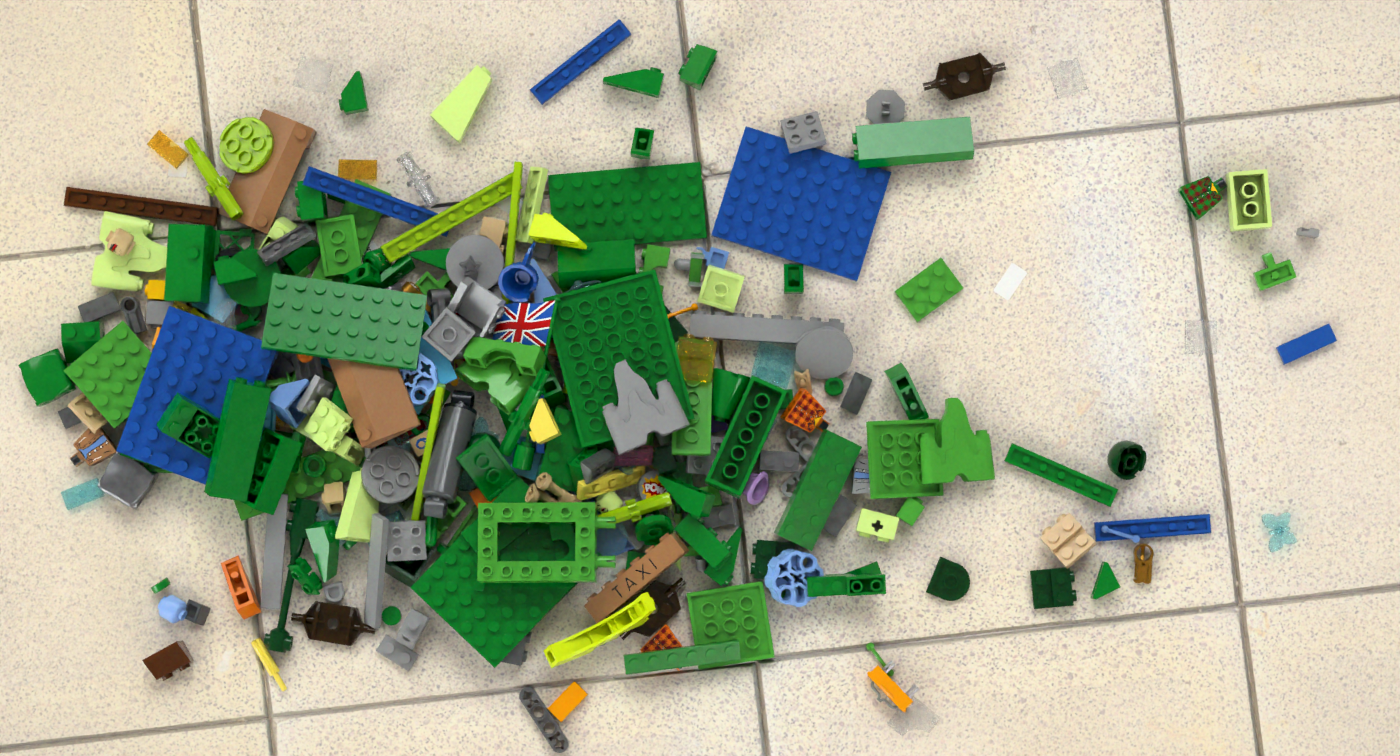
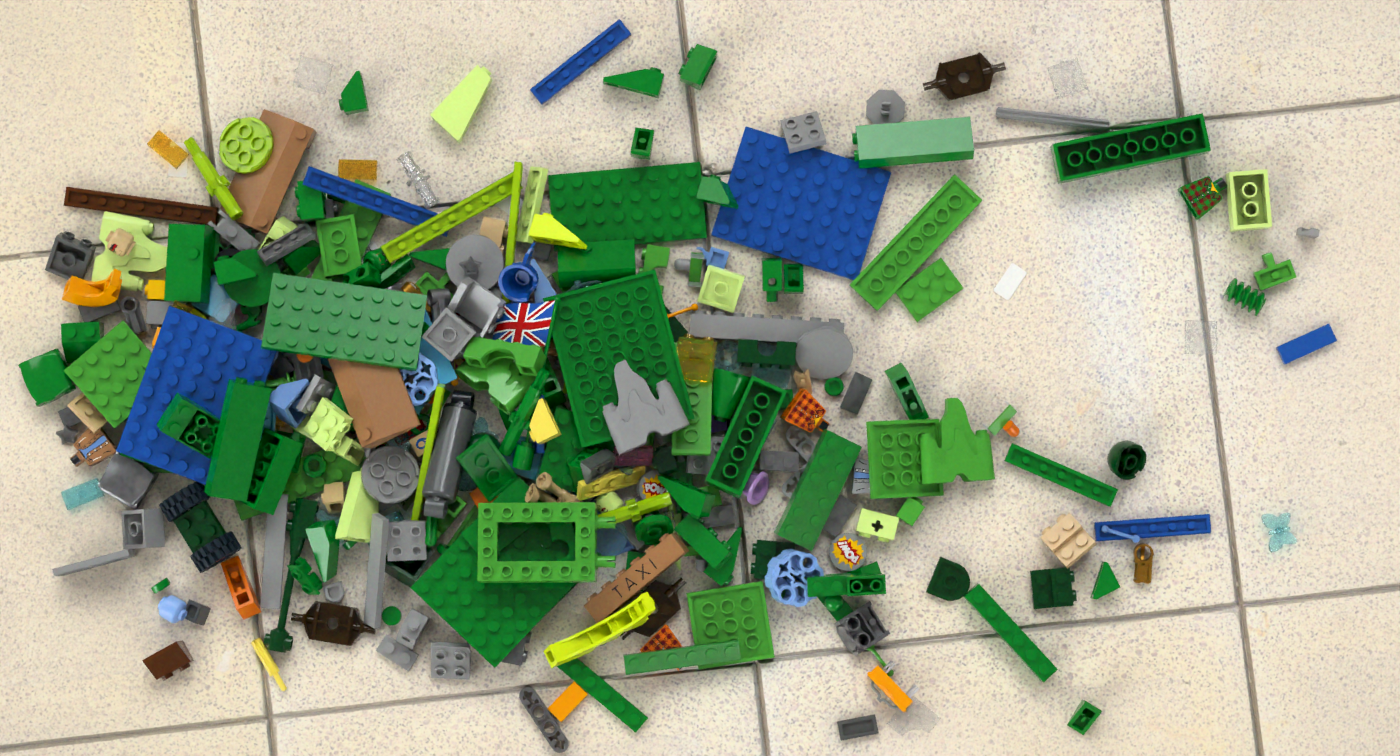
none -> dark grey plate [45,231,96,280]
none -> light grey tile [52,549,136,576]
none -> flat silver piece [56,424,78,445]
none -> light orange arch [62,269,122,307]
none -> light grey slope [121,508,165,549]
none -> plate [159,481,242,573]
none -> light grey hinge [208,209,260,251]
none -> flat silver plate [325,199,339,219]
none -> light grey plate [431,642,471,680]
none -> green plate [557,658,648,733]
none -> green slope [696,175,738,209]
none -> clear light blue gear [713,341,741,371]
none -> dark green arch [737,339,796,370]
none -> green torso [762,258,782,302]
none -> green tile [818,595,853,621]
none -> tile [829,533,867,571]
none -> flat silver slope [835,601,890,656]
none -> dark grey tile [837,714,879,741]
none -> bright green plate [849,174,982,311]
none -> green brick [963,583,1058,682]
none -> bright green piece [983,401,1020,437]
none -> light grey axle [996,107,1109,130]
none -> green brick [1050,113,1211,184]
none -> green slope [1067,700,1102,735]
none -> green piece [1223,278,1266,316]

